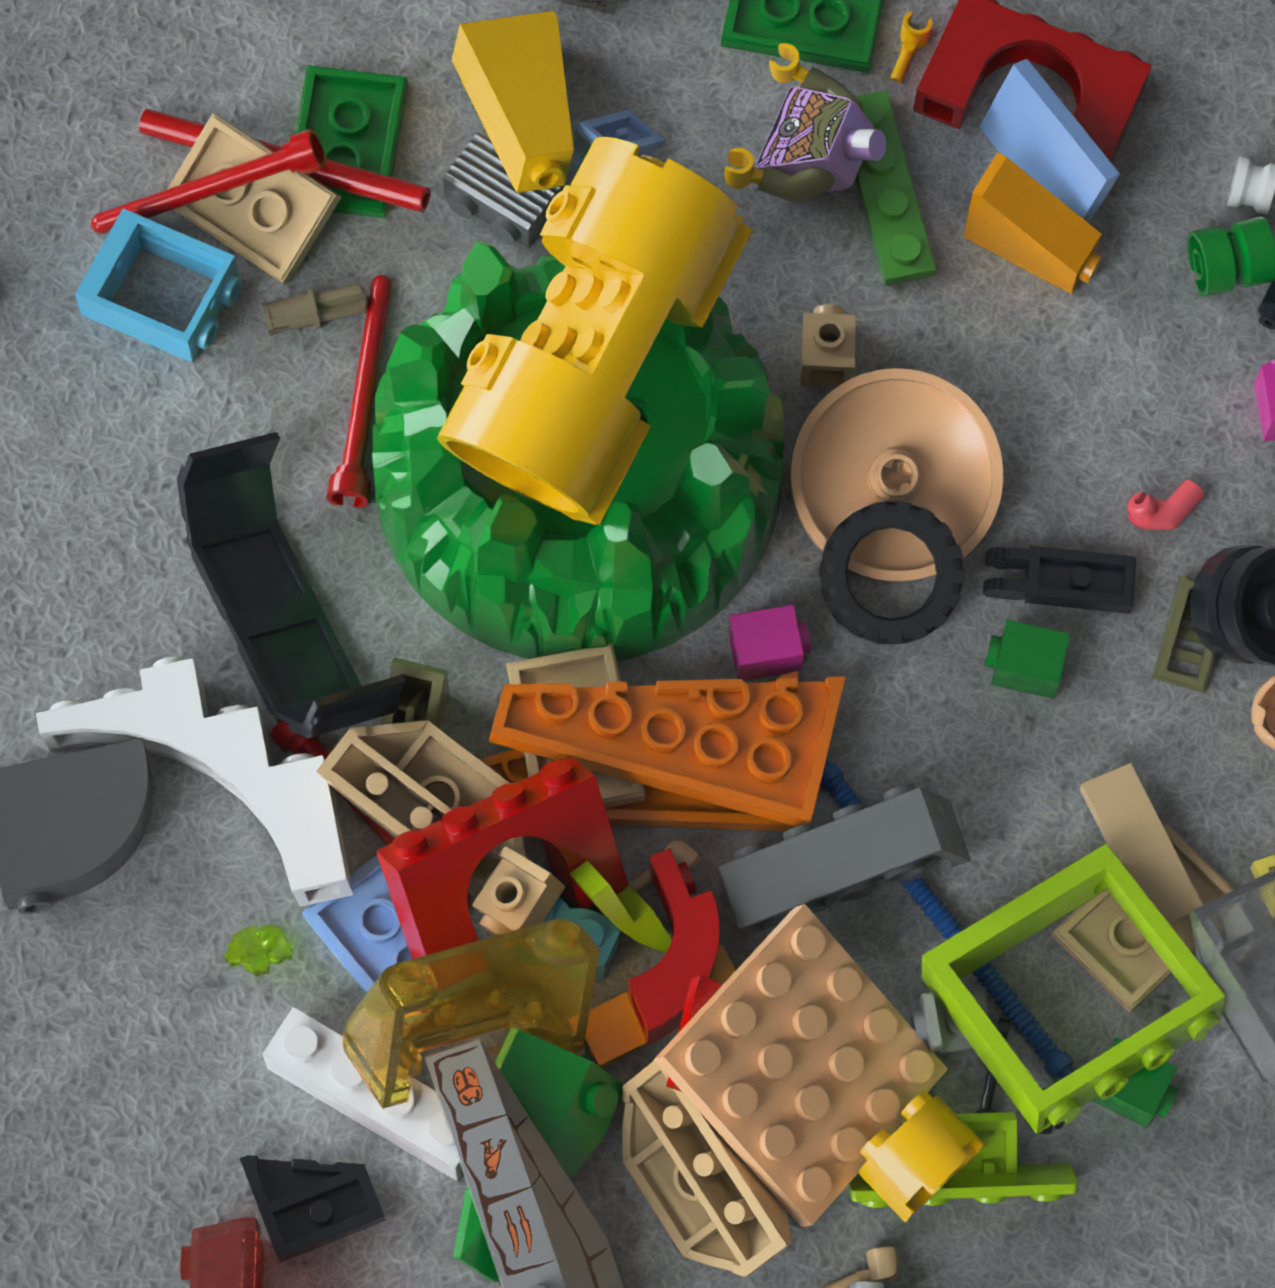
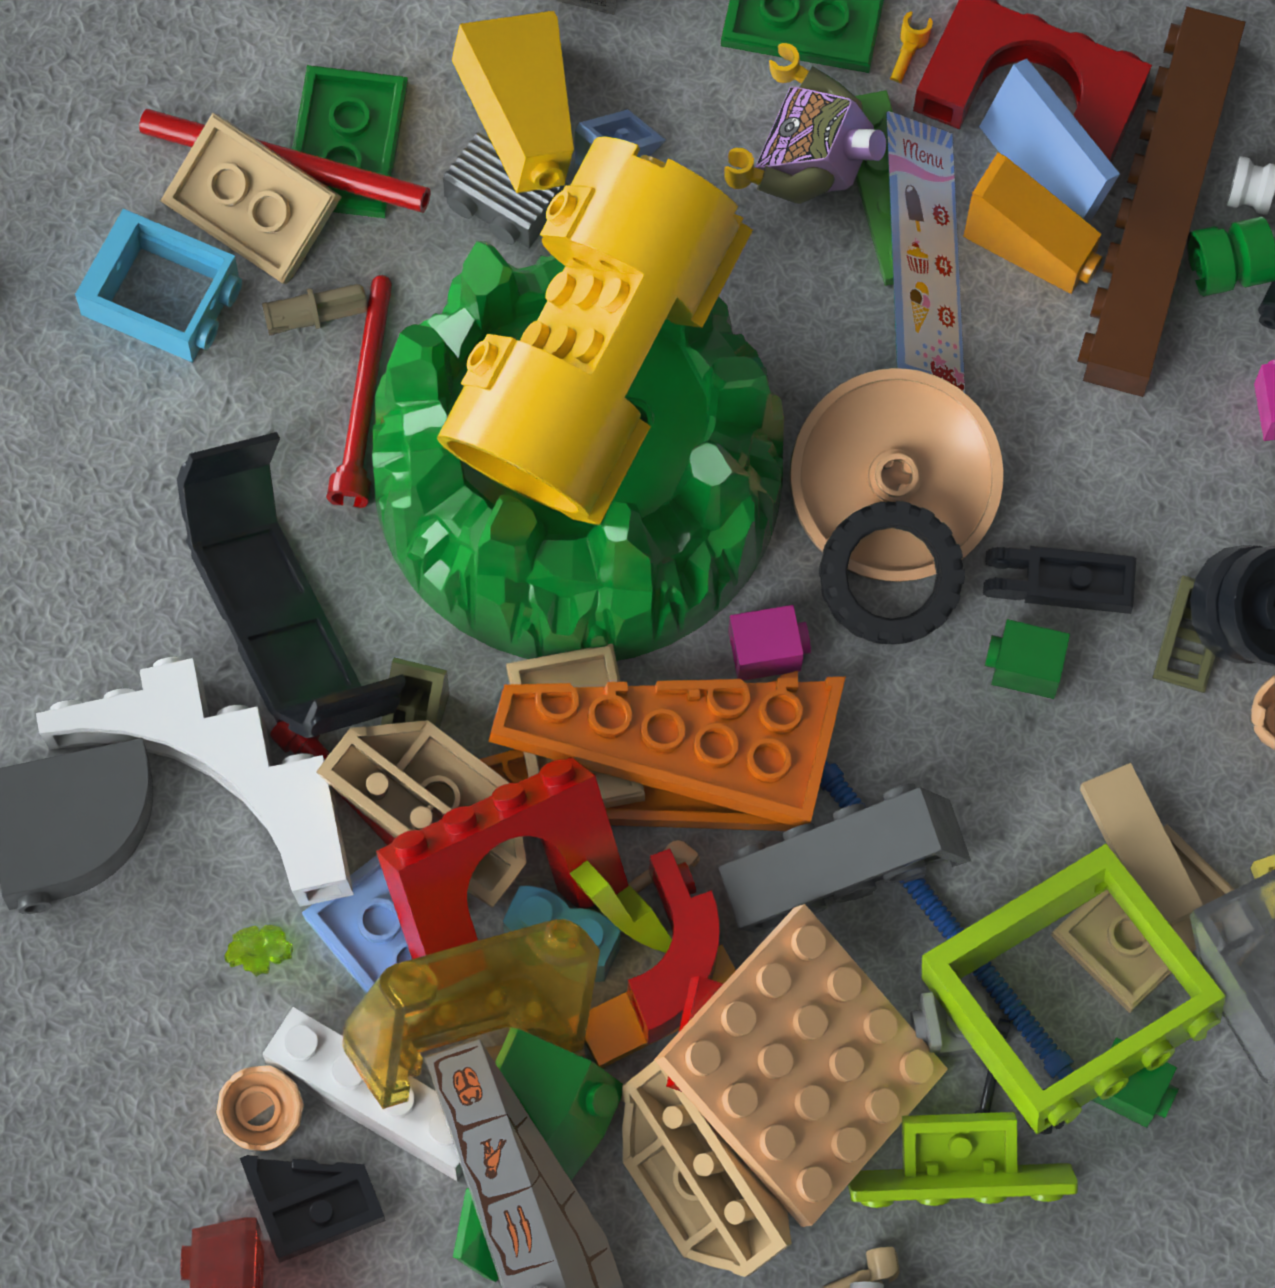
red piece [91,129,326,234] -> none
tan brick [472,846,565,943] -> none
tan brick [800,304,856,386] -> none
yellow cylinder [858,1090,986,1223] -> none
coral arm [1127,480,1205,530] -> none
none -> light nougat hair [216,1066,304,1151]
none -> white sticker [886,111,965,393]
none -> reddish brown brick [1077,6,1246,397]

